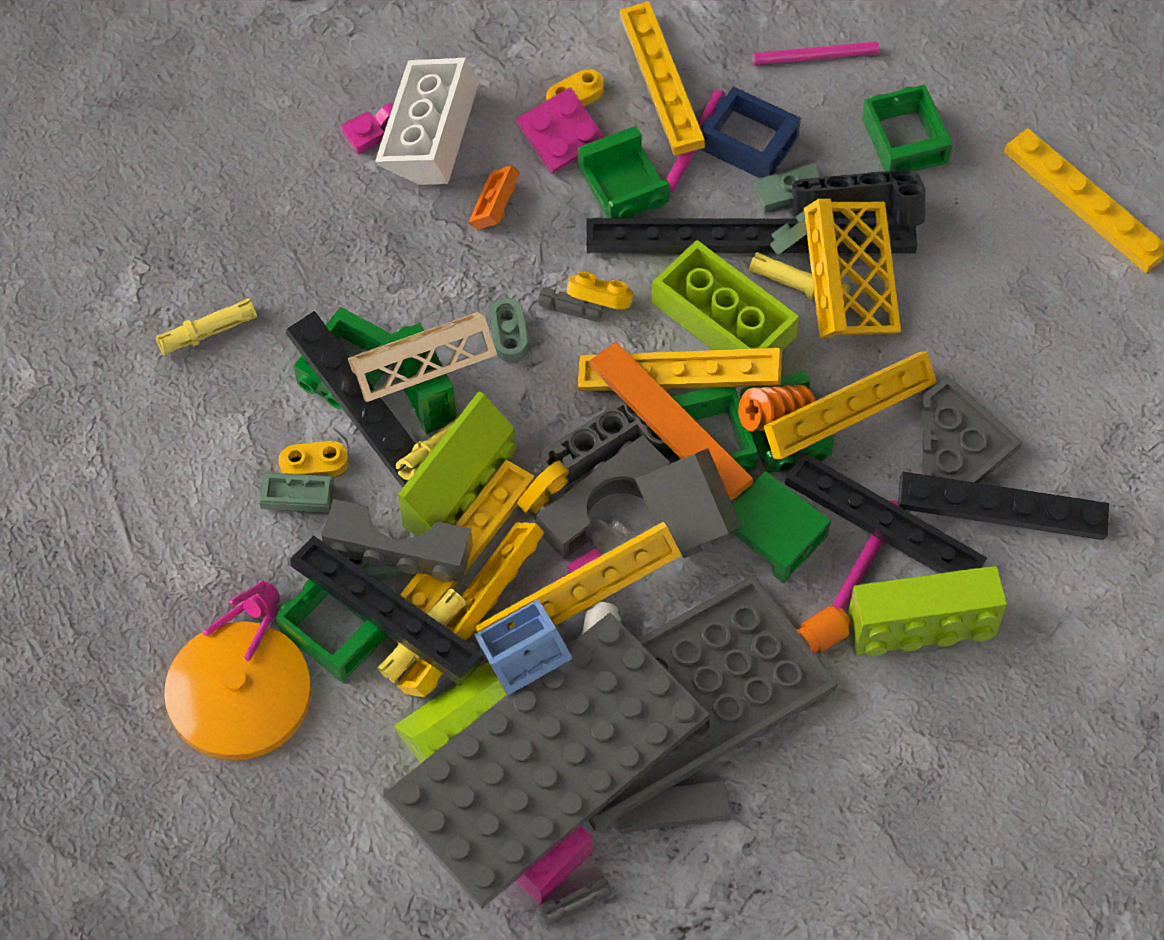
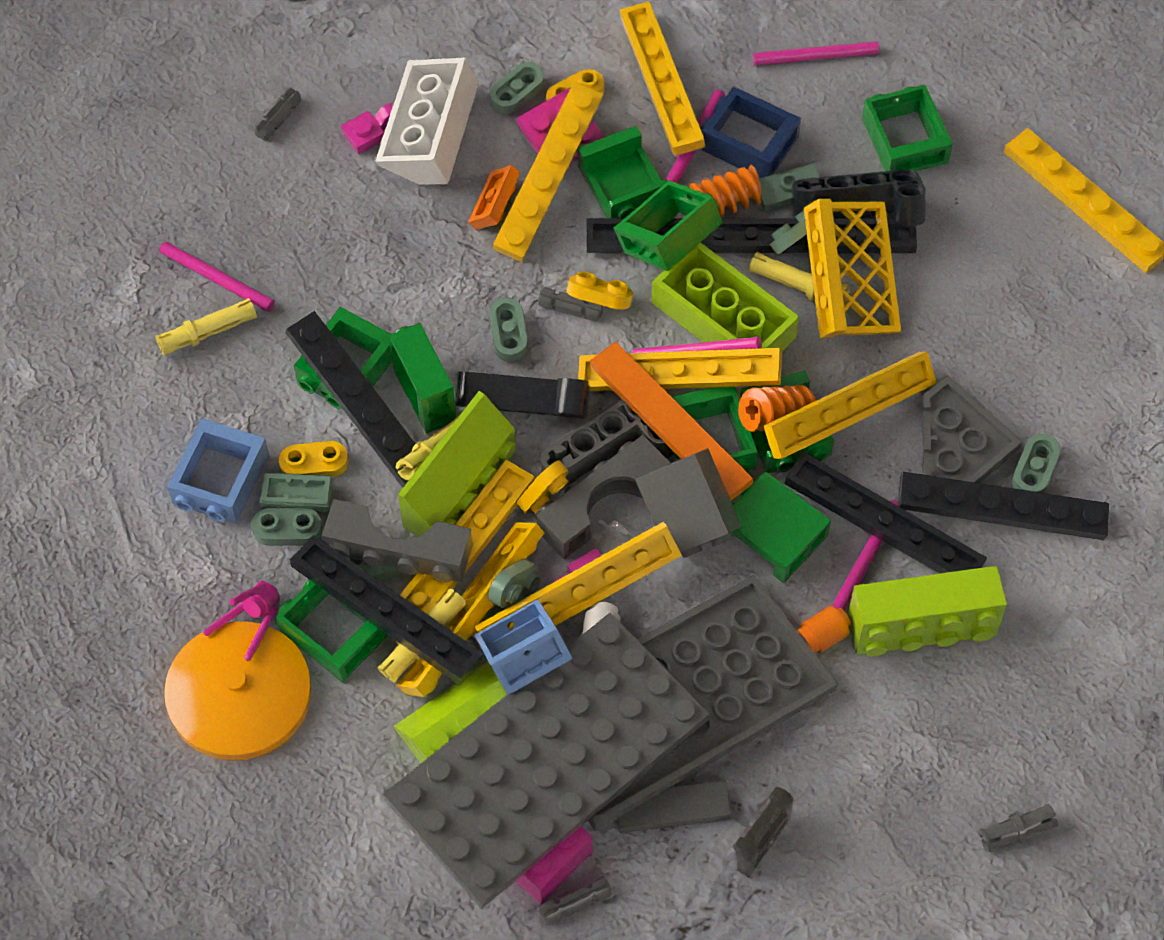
tan fence [348,312,497,402] -> none
none -> dark pink bar [160,241,275,312]
none -> medium blue window [167,418,269,524]
none -> sand green plate [251,508,323,546]
none -> dark grey axle [254,87,302,141]
none -> black beam [455,371,590,418]
none -> sand green plate [488,559,541,608]
none -> sand green plate [490,62,544,114]
none -> yellow plate [492,81,603,262]
none -> green window [614,180,723,271]
none -> dark pink bar [632,337,762,353]
none -> orange piece [689,165,762,217]
none -> clear smoke plate [733,787,794,878]
none -> dark grey pin [979,804,1058,852]
none -> sand green plate [1012,434,1061,493]

